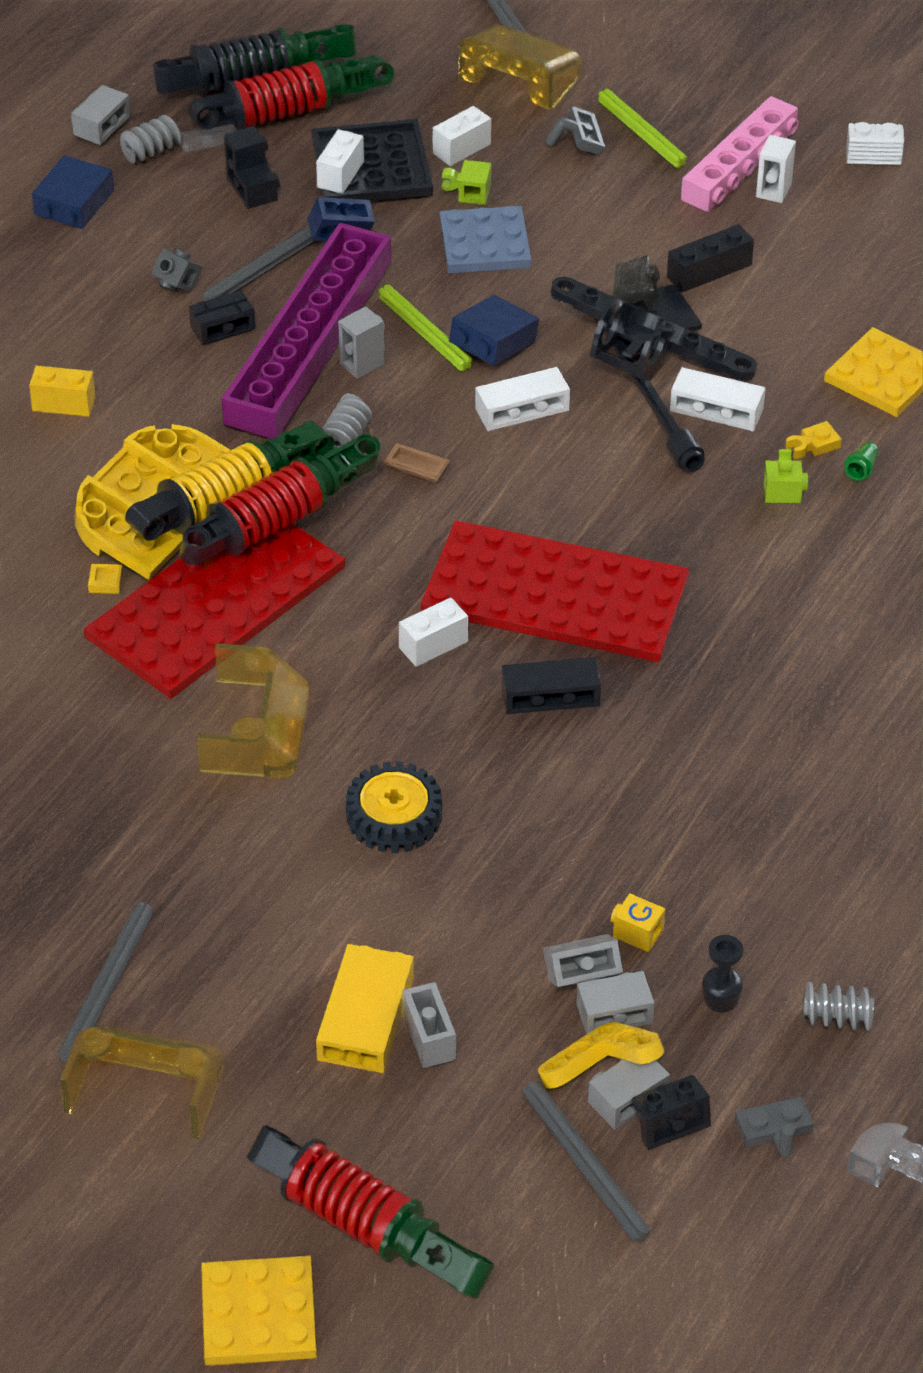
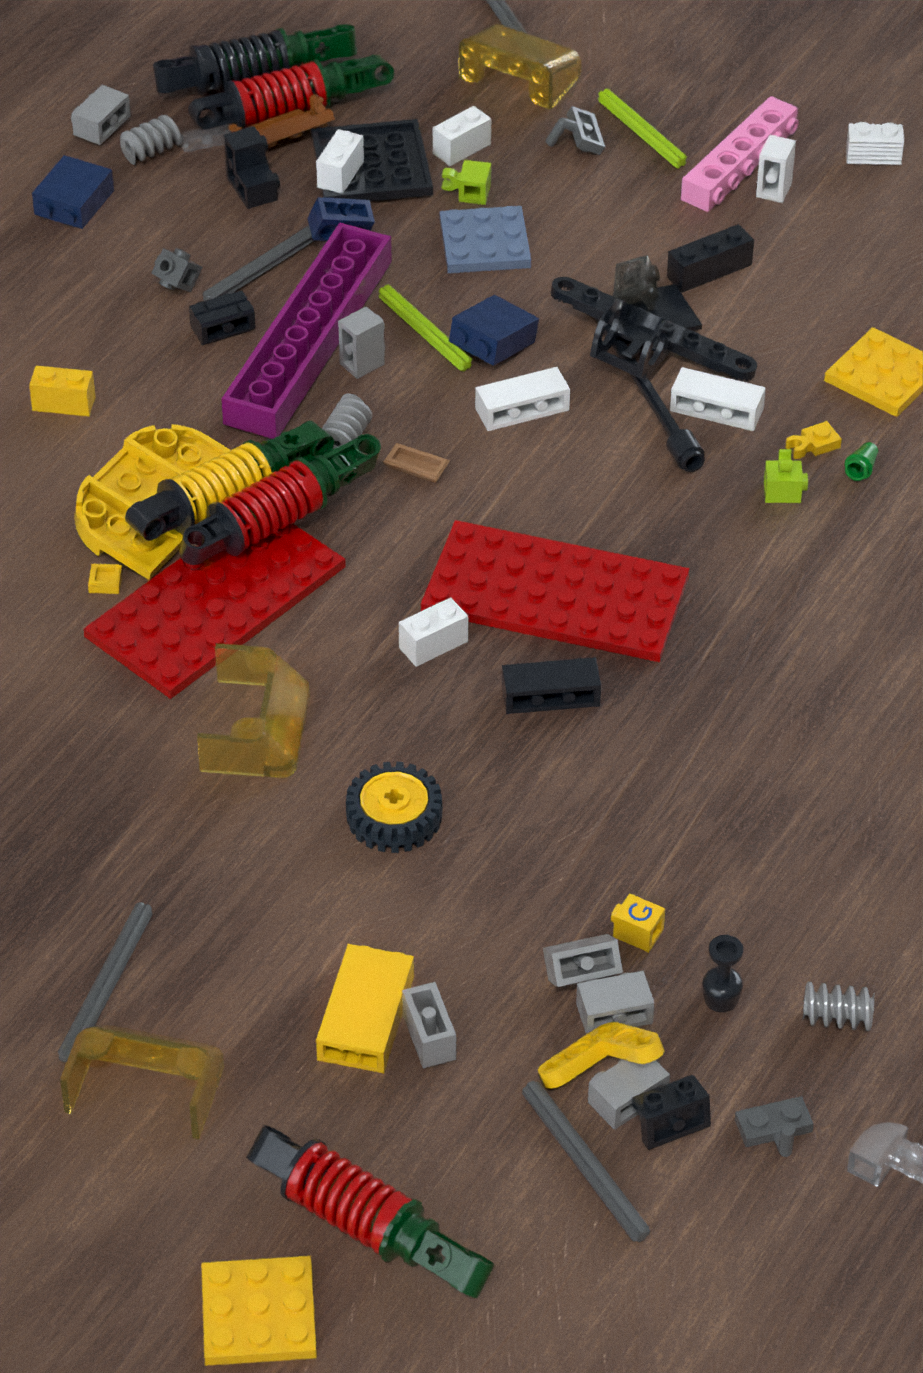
none -> dark orange piece [228,94,335,147]

